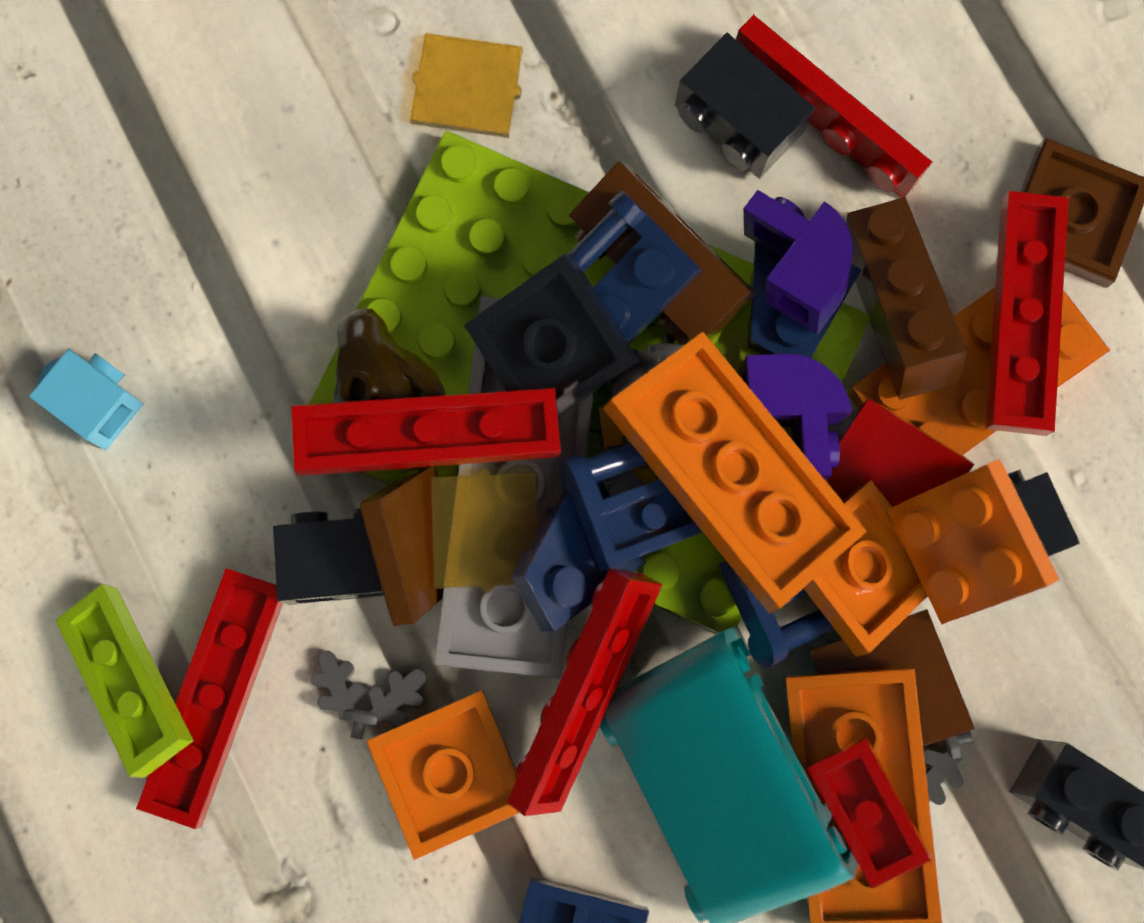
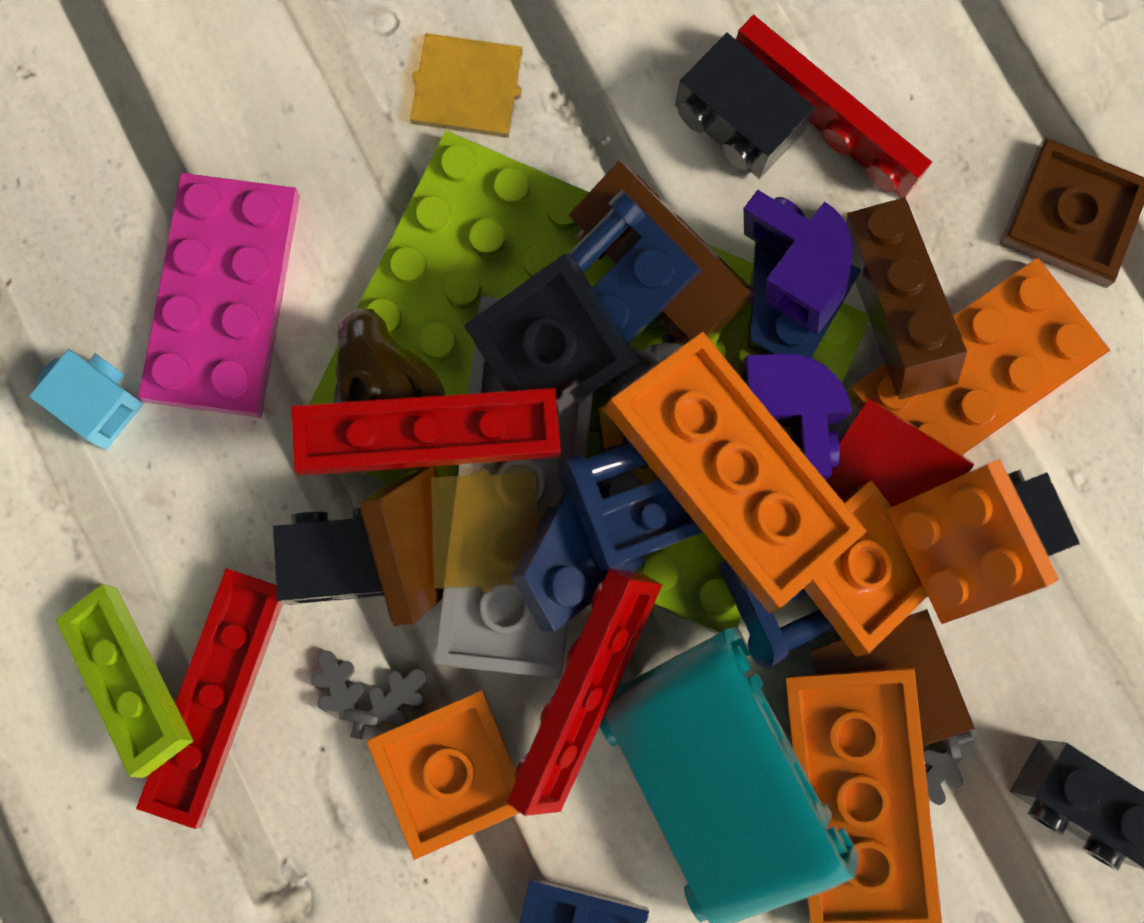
red plate [807,736,931,889] -> none
red plate [985,191,1069,436] -> none
none -> dark pink plate [138,173,300,418]

